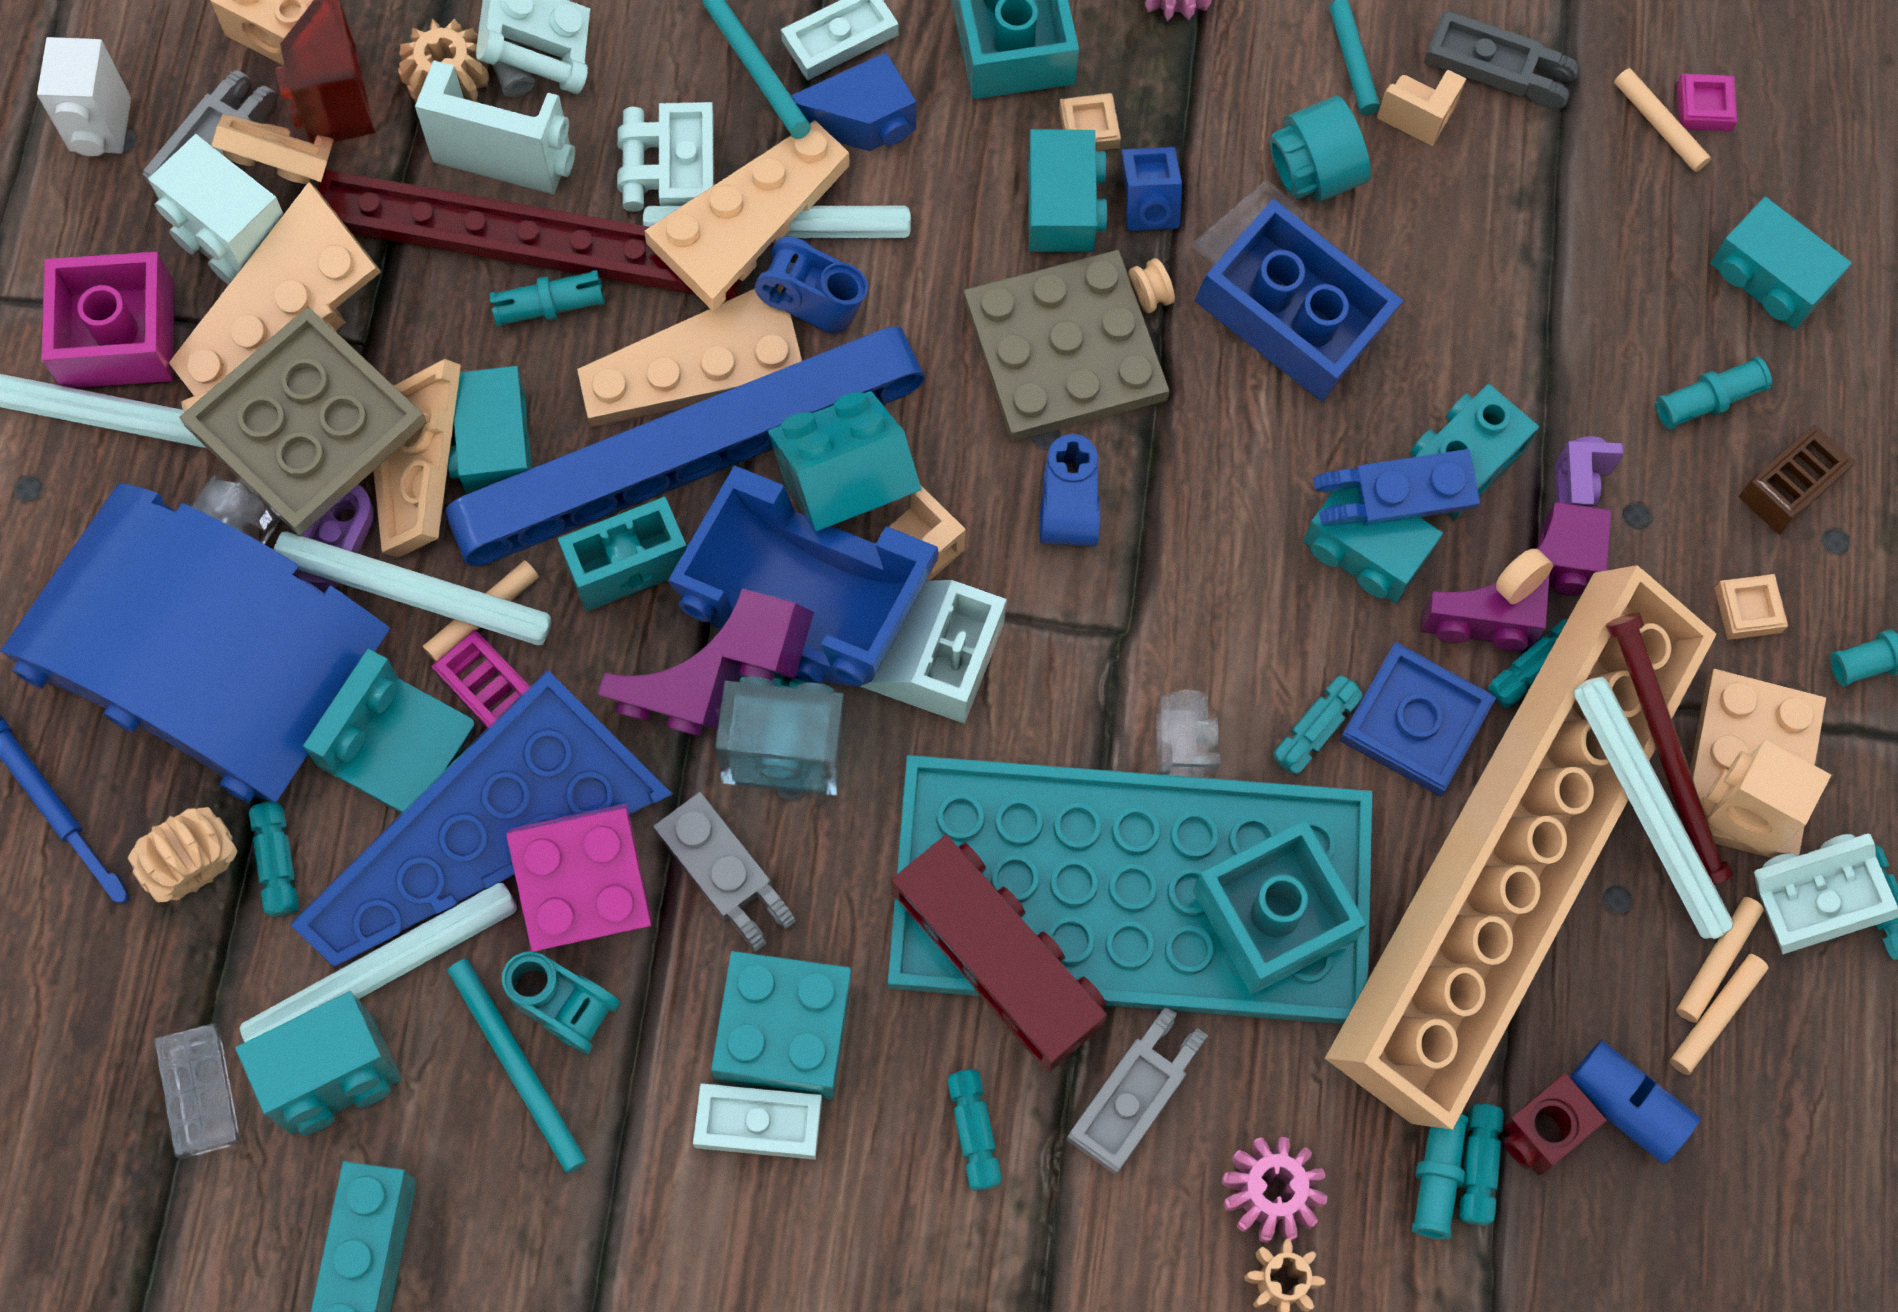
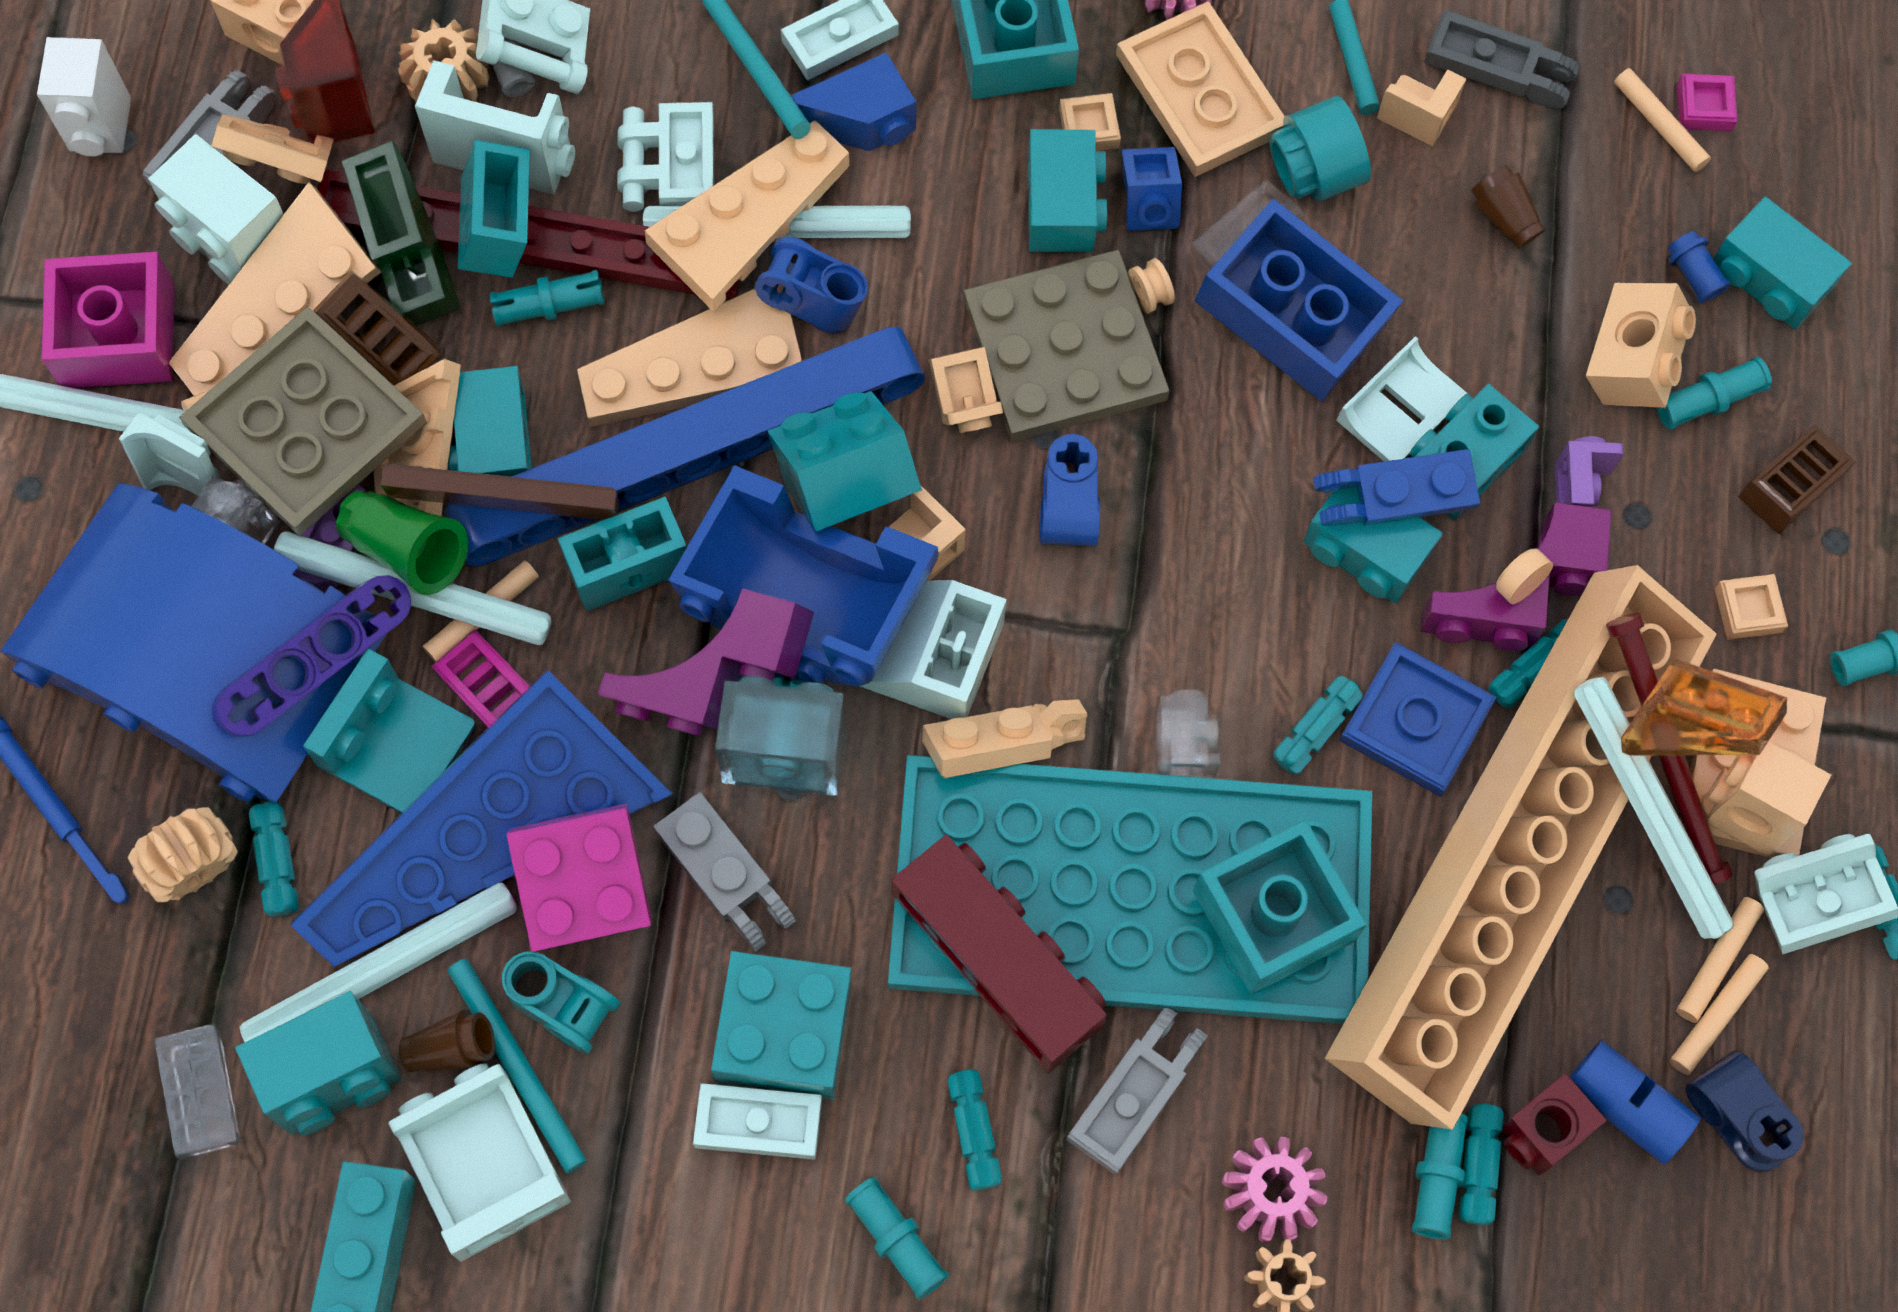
none -> light aqua piece [119,412,228,509]
none -> dark purple beam [212,575,411,737]
none -> reddish brown slope [313,270,440,385]
none -> green plant [335,490,468,595]
none -> dark green slope [342,141,461,326]
none -> reddish brown tile [381,464,619,520]
none -> light aqua panel [388,1063,571,1262]
none -> reddish brown cone [399,1010,495,1073]
none -> teal brick [458,140,530,278]
none -> teal pin [845,1177,950,1300]
none -> light nougat hinge [922,699,1087,778]
none -> light nougat bracket [928,347,1003,433]
none -> light nougat plate [1116,1,1285,177]
none -> light aqua piece [1336,336,1467,462]
none -> reddish brown cone [1471,165,1545,249]
none -> light nougat brick [1586,283,1696,408]
none -> clear orange wing [1621,658,1787,756]
none -> blue pin [1667,231,1731,304]
none -> dark blue piece [1685,1050,1804,1172]

